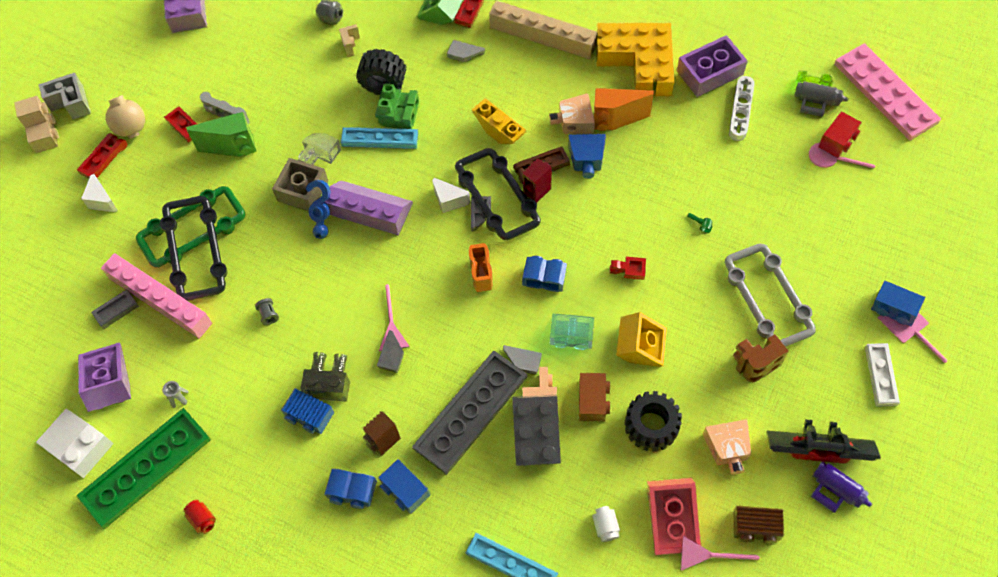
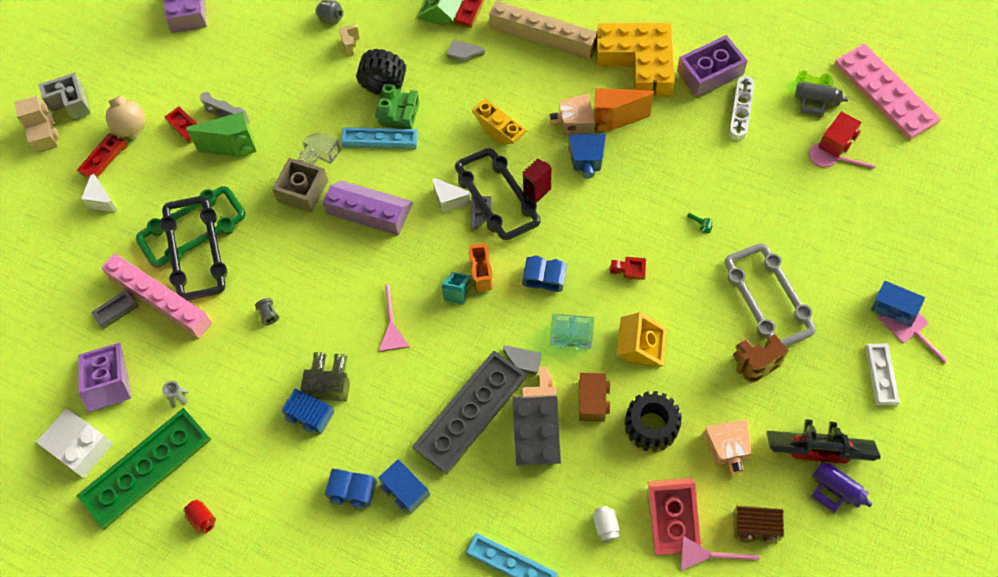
blue piece [306,180,331,239] -> none
reddish brown brick [363,411,401,456] -> none
flat silver tile [377,330,404,373] -> none
reddish brown plate [513,146,570,184] -> none
none -> teal slope [442,272,471,305]

